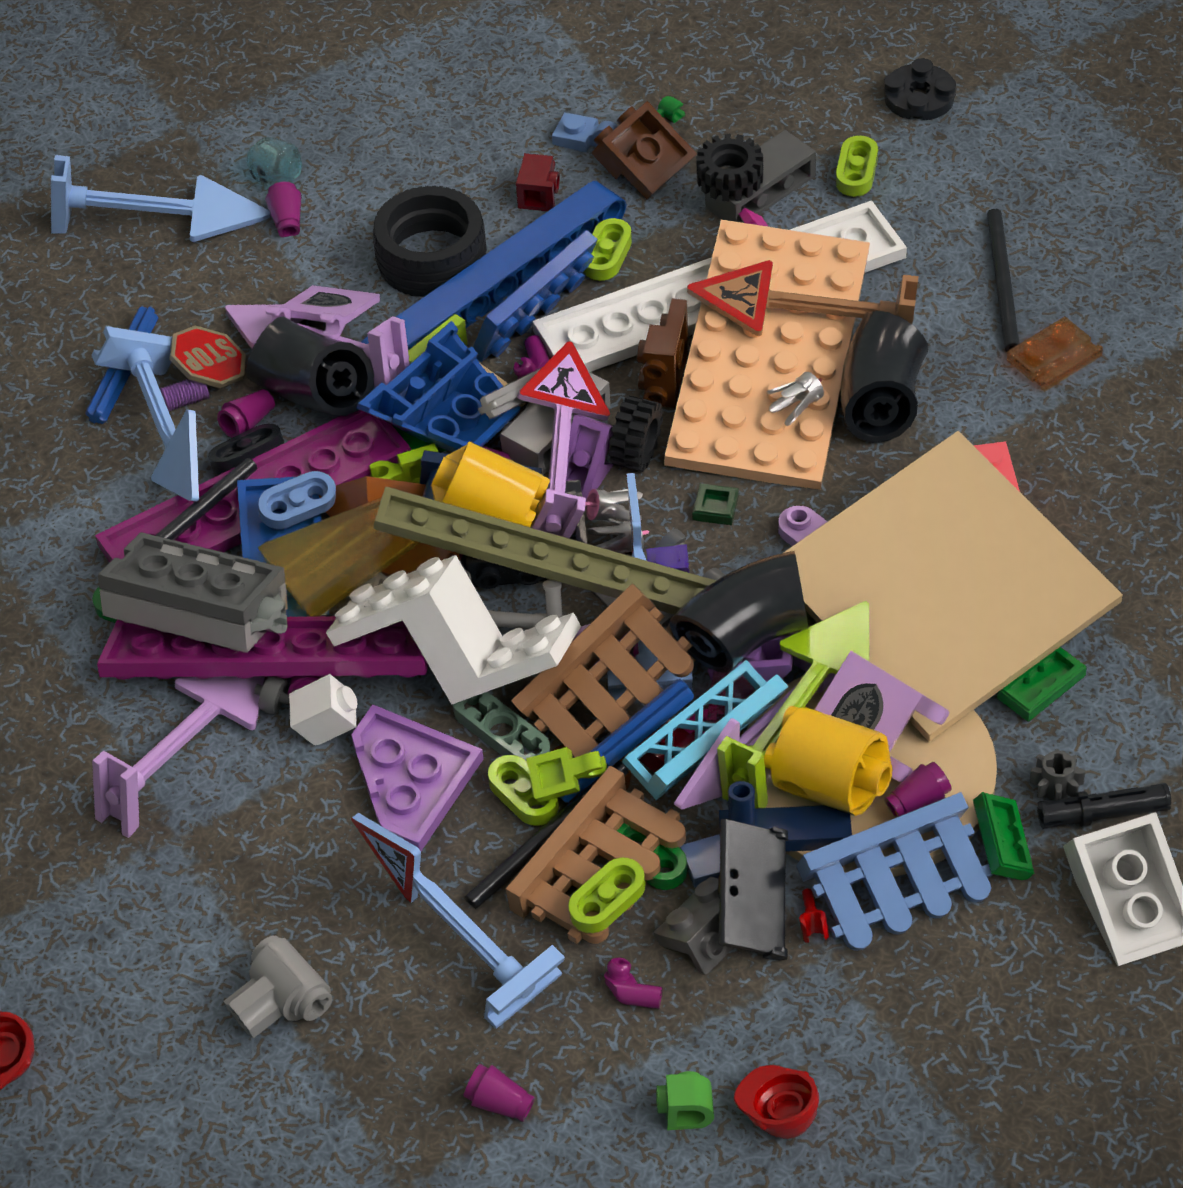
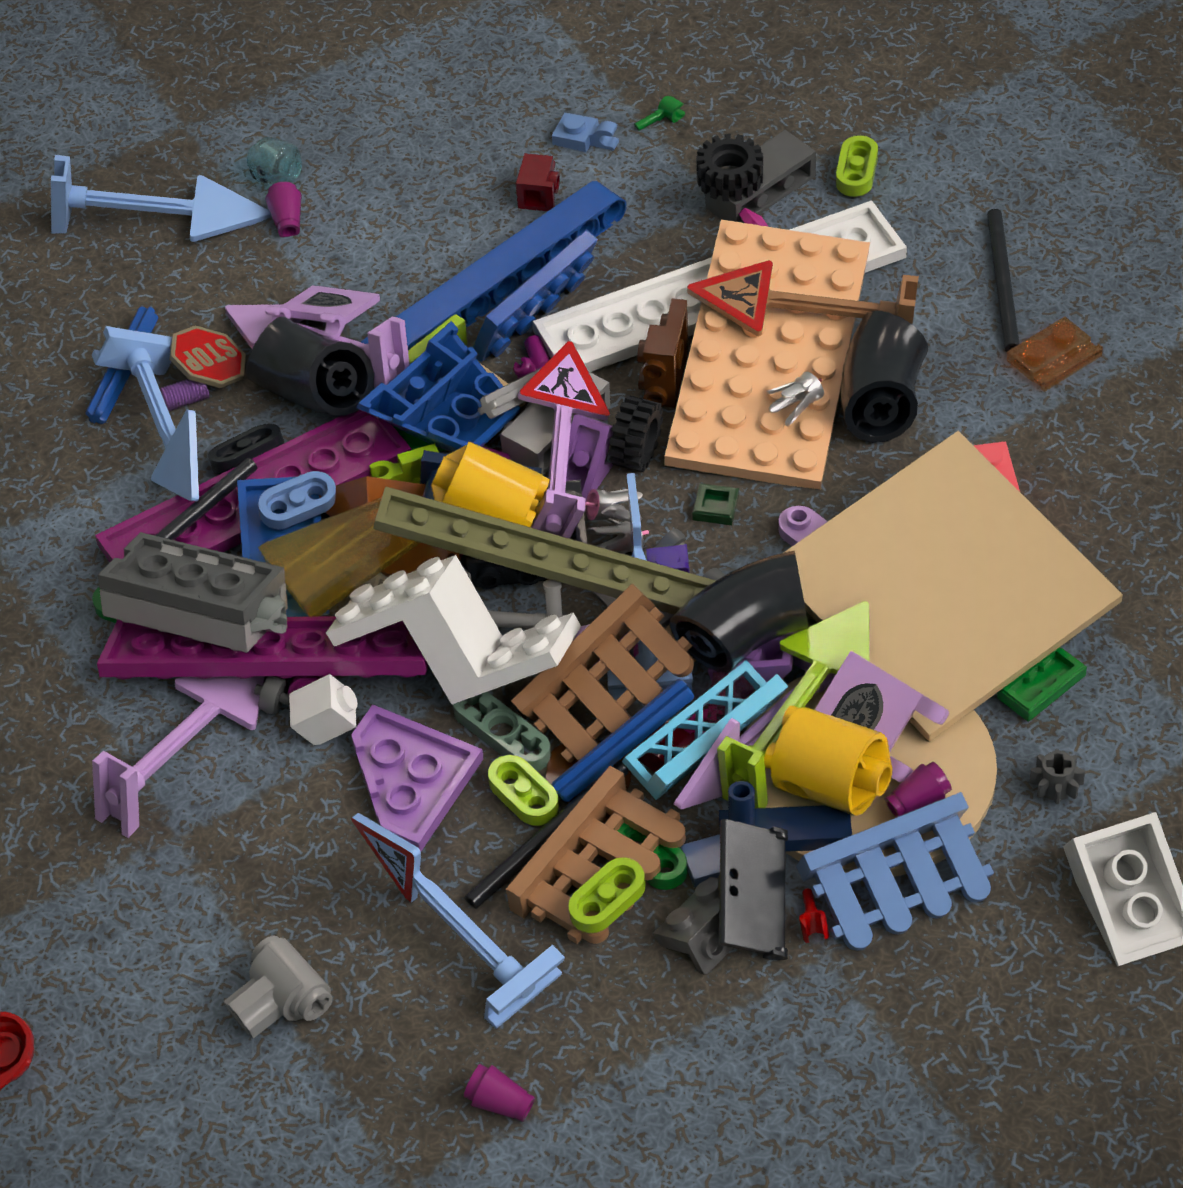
magenta cone [217,389,275,438] -> none
black tyre [373,186,487,297] -> none
lime plate [526,747,607,803] -> none
lime plate [583,218,632,281] -> none
reddish brown plate [591,101,697,200] -> none
magenta arm [604,958,663,1009] -> none
bright green plate [656,1071,714,1130] -> none
red hat [734,1065,819,1139] -> none
black plate [884,58,956,120] -> none
green plate [973,792,1035,880] -> none
black pin [1037,783,1172,829] -> none

